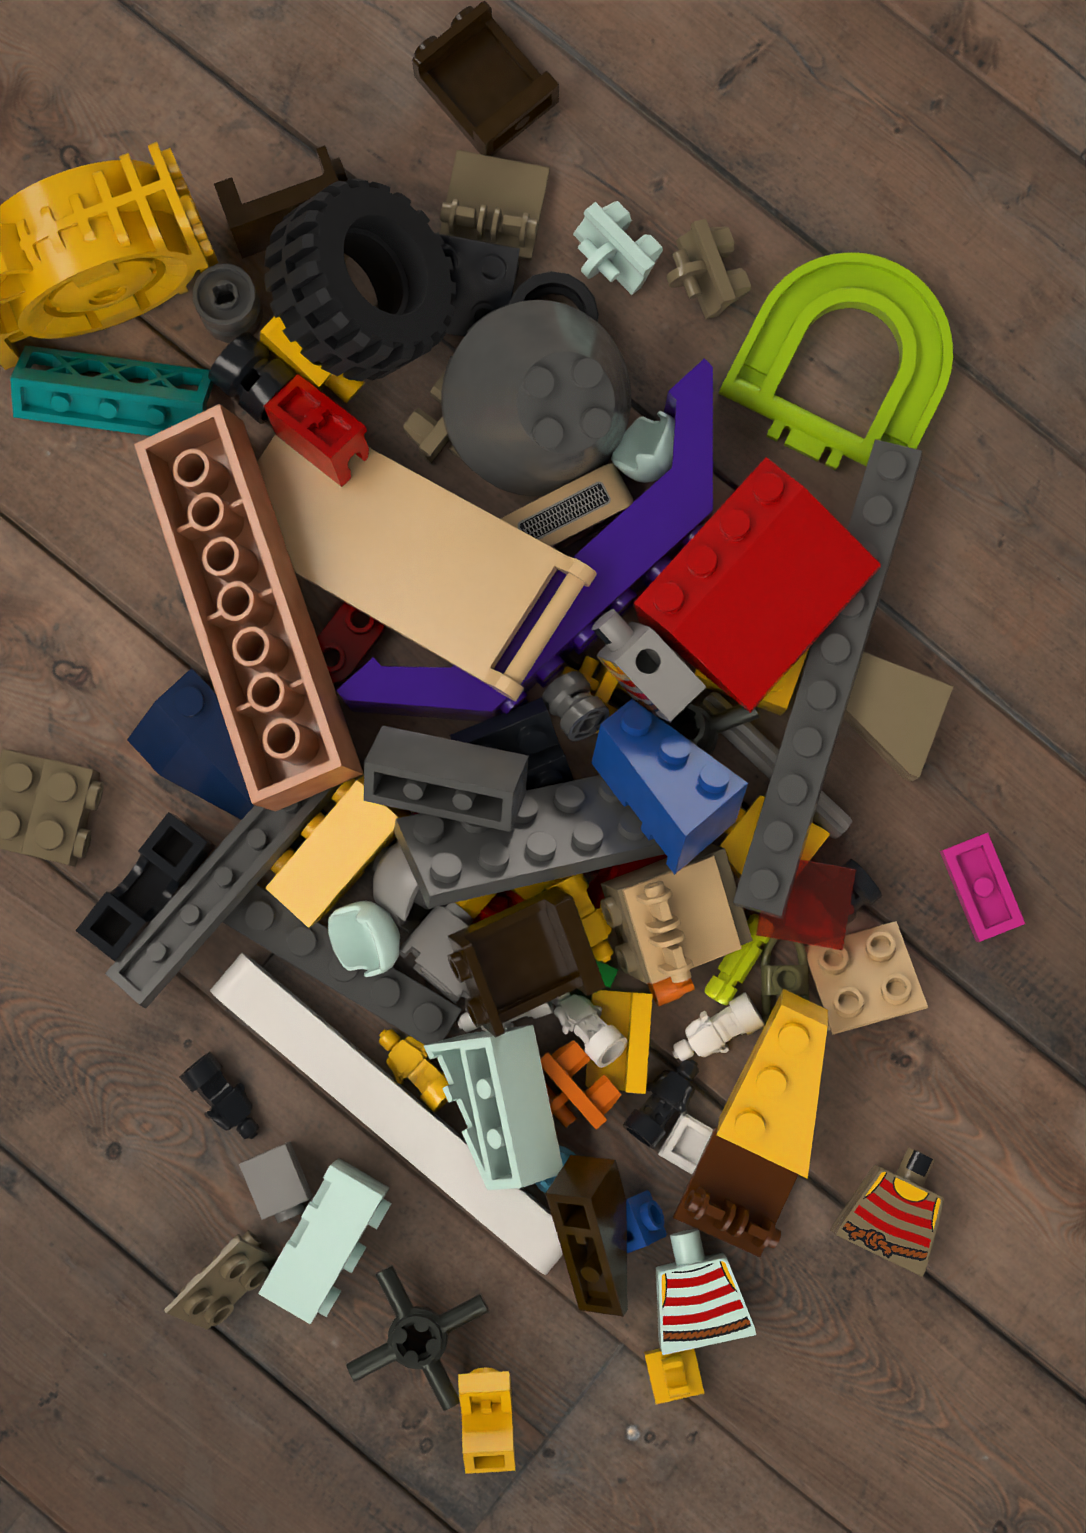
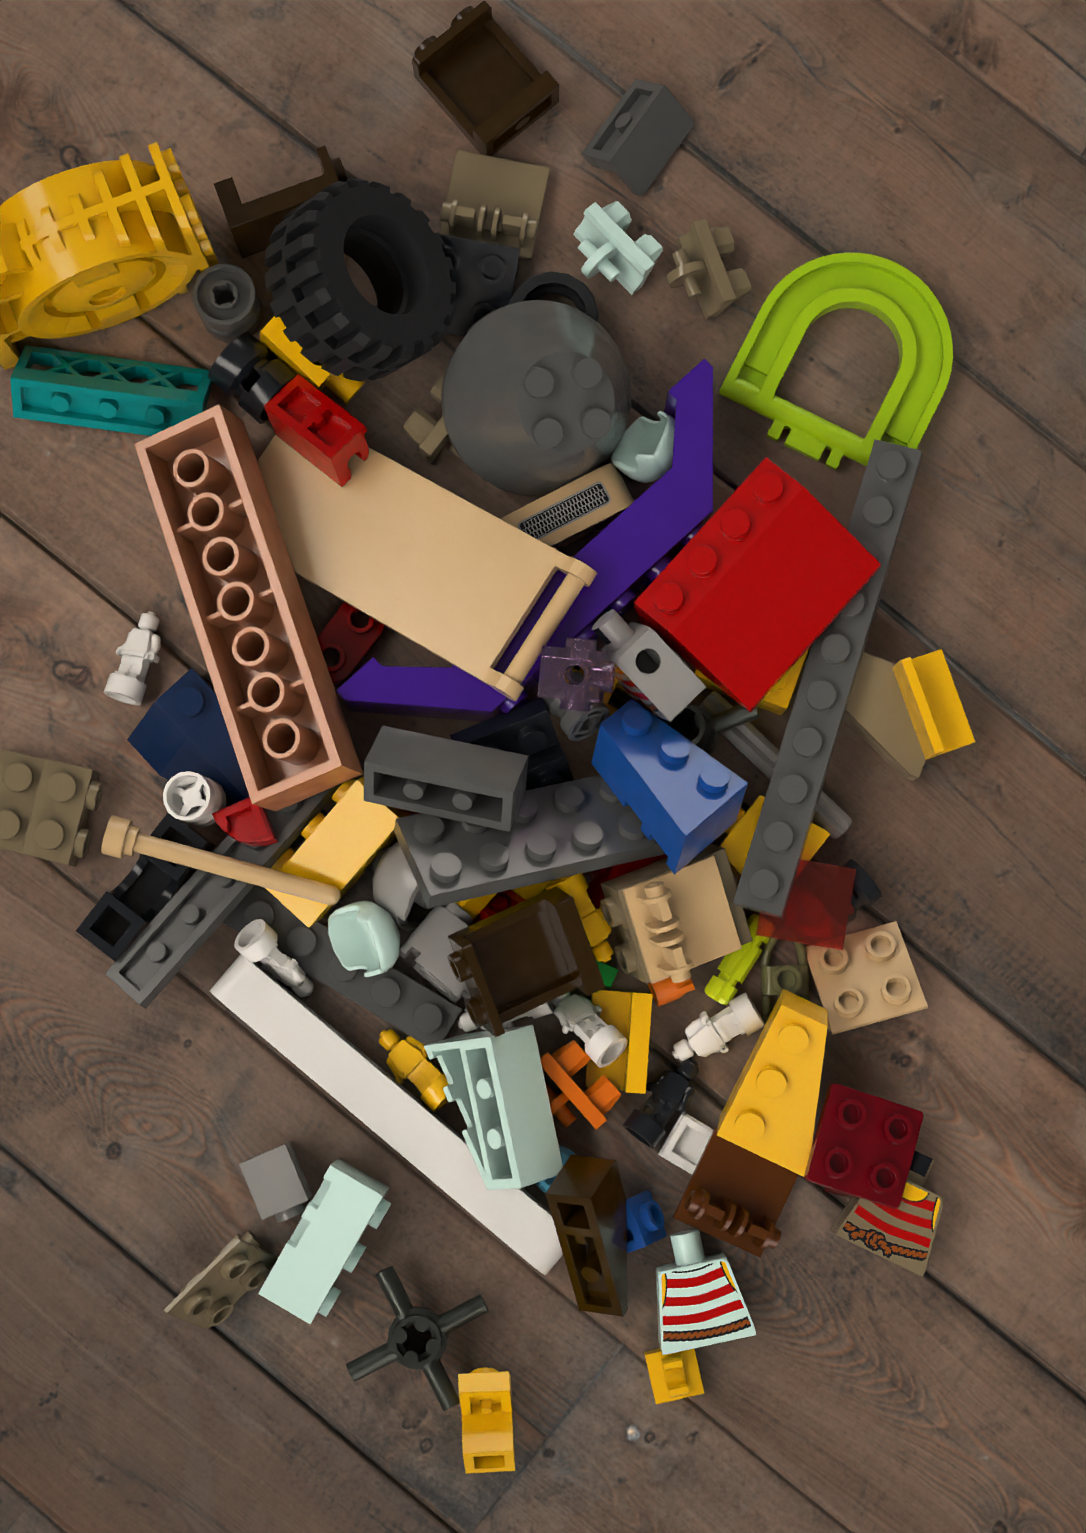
black piece [179,1051,259,1139] -> none
dark pink plate [939,833,1025,942] -> none
none -> tan piece [101,815,340,905]
none -> white piece [103,611,161,706]
none -> white wheel [163,771,227,827]
none -> red tile [212,797,278,846]
none -> white piece [234,919,313,997]
none -> clear purple brick [537,637,615,711]
none -> dark grey panel [581,79,694,196]
none -> dark red bracket [804,1083,924,1208]
none -> yellow panel [892,649,975,760]

